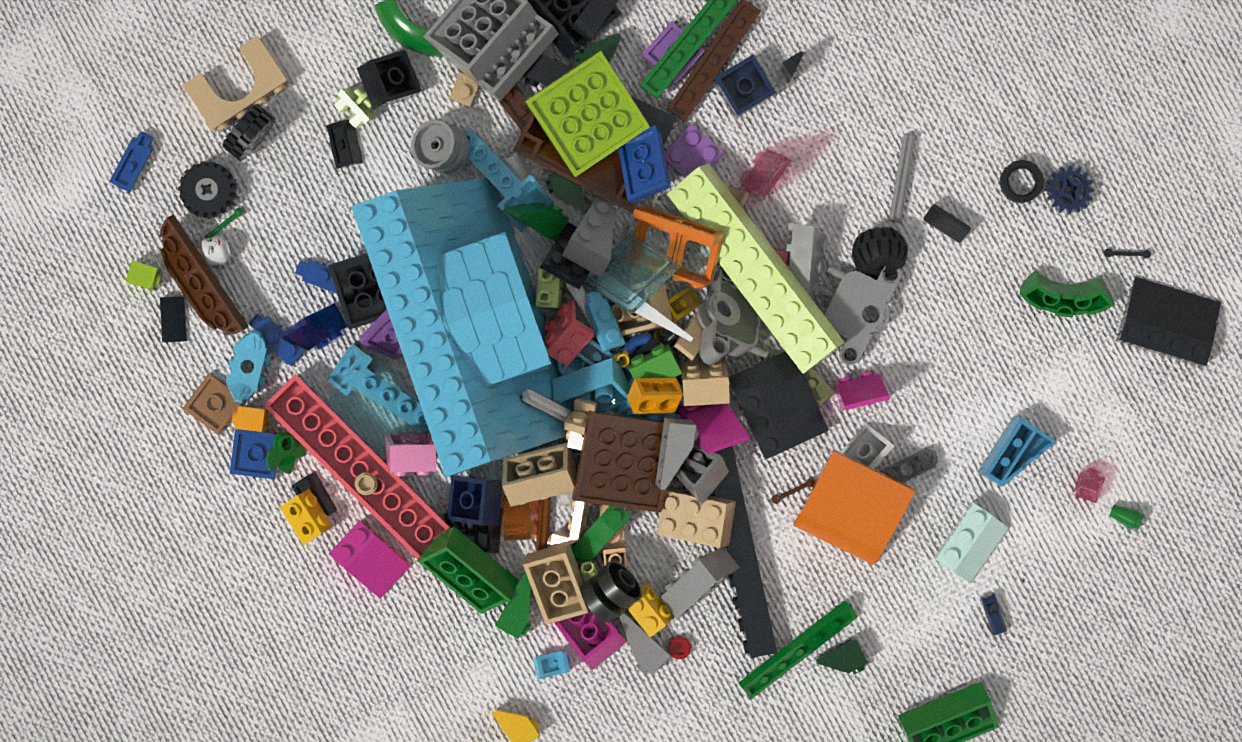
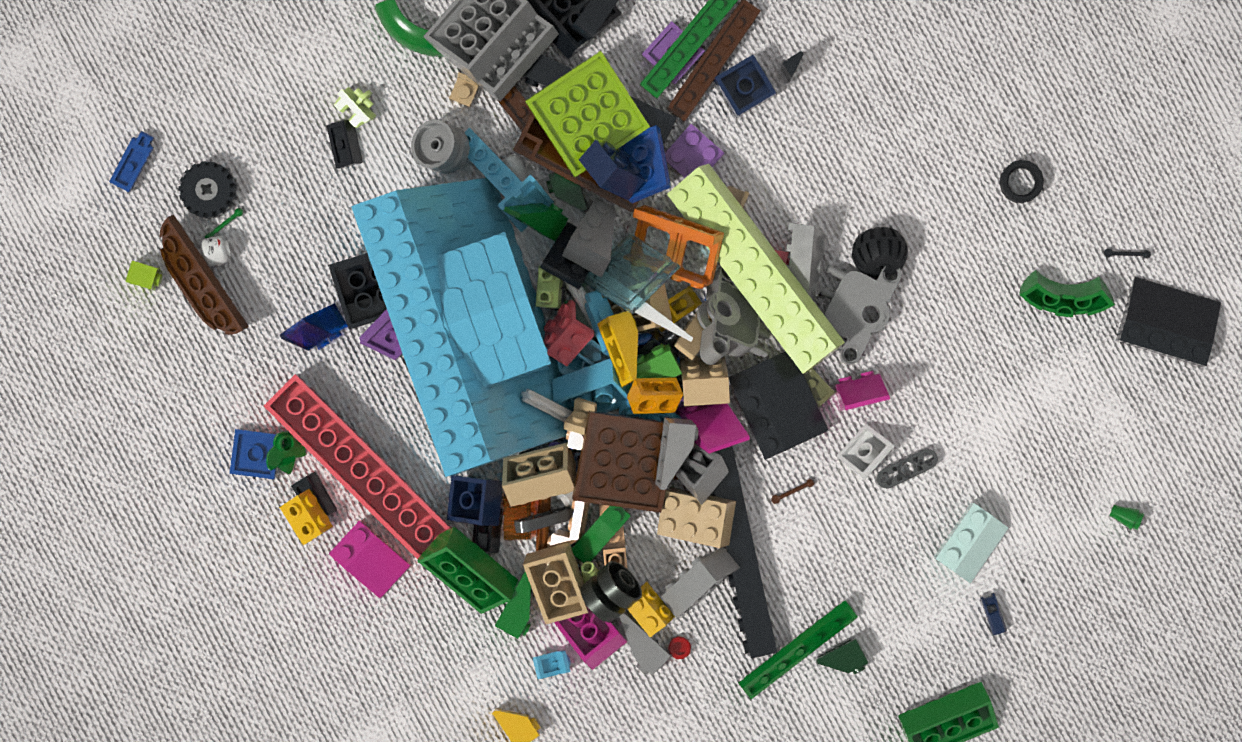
black slope [160,296,187,343] -> none
tan arch [182,35,289,132] -> none
medium nougat tile [182,372,243,435] -> none
black wheel [222,104,276,162] -> none
medium azure piece [226,330,272,403] -> none
light orange brick [232,406,270,432] -> none
blue hinge [248,314,306,367] -> none
blue hinge [295,260,337,294] -> none
medium azure bracket [327,343,428,434] -> none
clear light blue piece [327,355,420,460] -> none
tan plate [355,472,378,495] -> none
black brick [356,50,422,110] -> none
bright pink brick [385,433,436,476] -> none
black bar [444,513,478,544] -> none
dark green slope [576,34,621,64] -> none
clear pink slope [739,149,792,202] -> none
orange slope [793,449,916,565] -> none
light grey axle [889,134,915,223] -> none
black slope [923,204,971,243] -> none
dark azure wedge [977,416,1057,487] -> none
dark blue gear [1044,165,1095,215] -> none
clear pink brick [1072,467,1105,503] -> none
none -> dark grey beam [514,507,572,533]
none -> dark blue brick [579,140,645,200]
none -> yellow slope [597,310,638,387]

